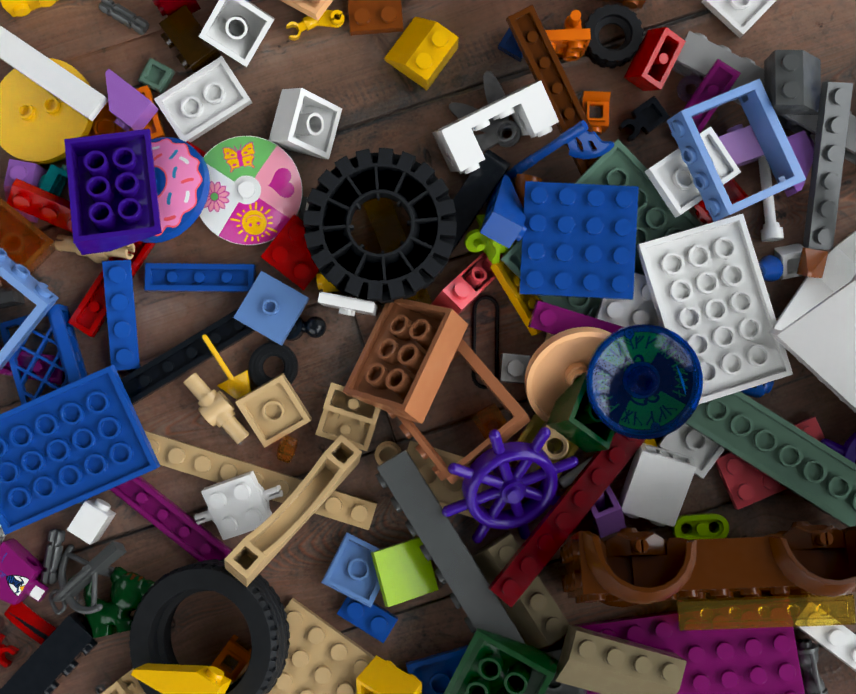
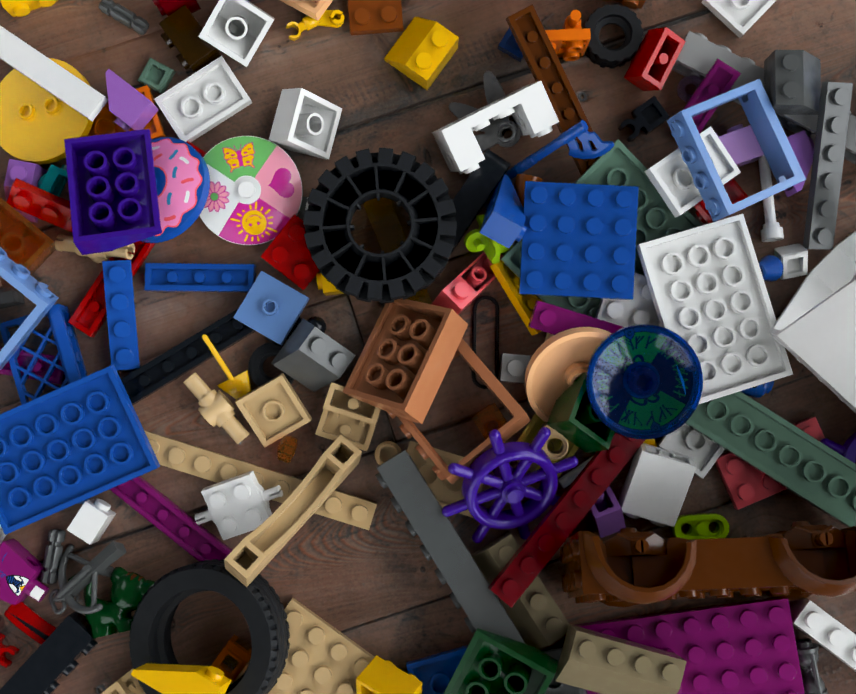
white plate [318,292,378,317] -> none
medium blue plate [321,532,380,608] -> none
blue plate [337,596,398,643] -> none
lime tile [371,537,439,607] -> none
orange window [579,91,611,135] -> none
clear yellow tile [677,594,856,631] -> none
dark orange slope [797,247,828,278] -> none
none -> dark grey slope [271,318,356,392]

